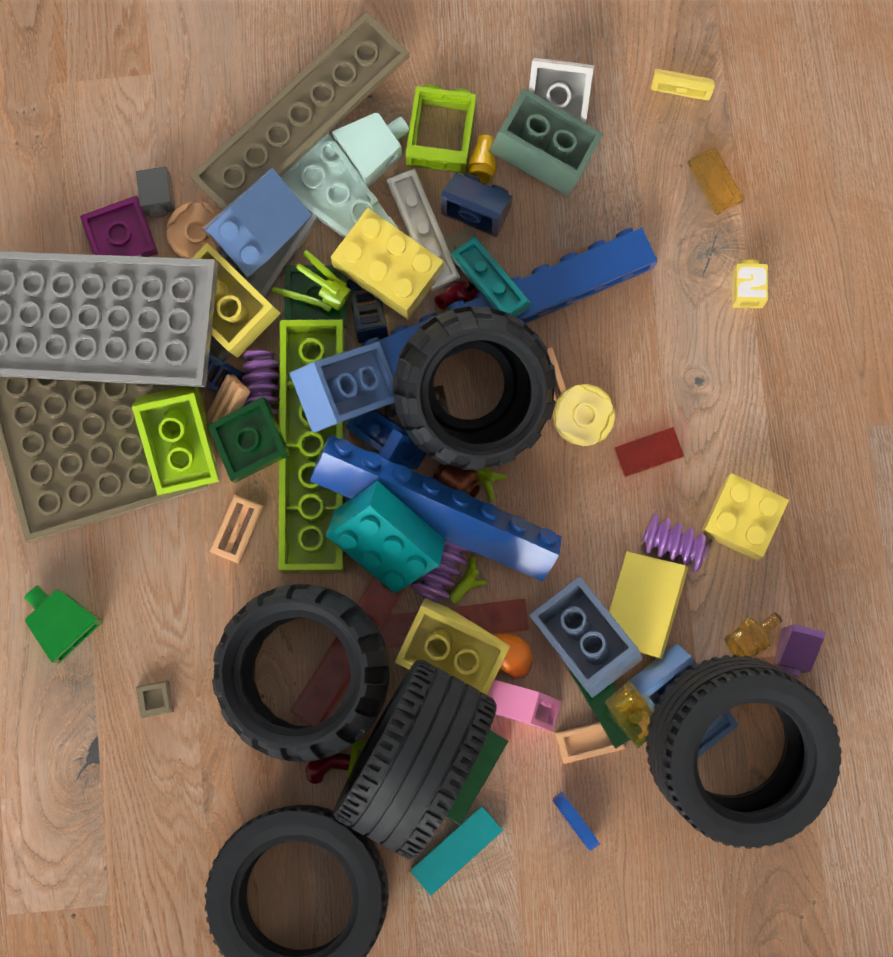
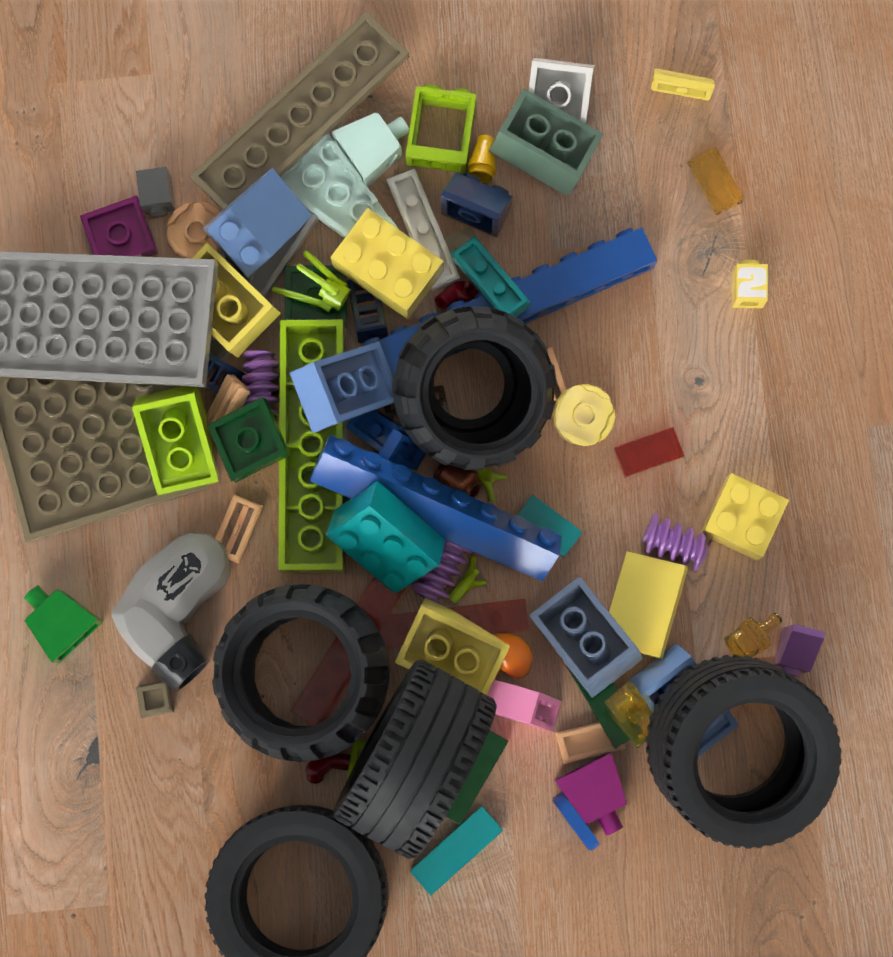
none -> light grey piece [111,531,231,692]
none -> teal tile [517,495,583,558]
none -> magenta torso [554,753,627,836]

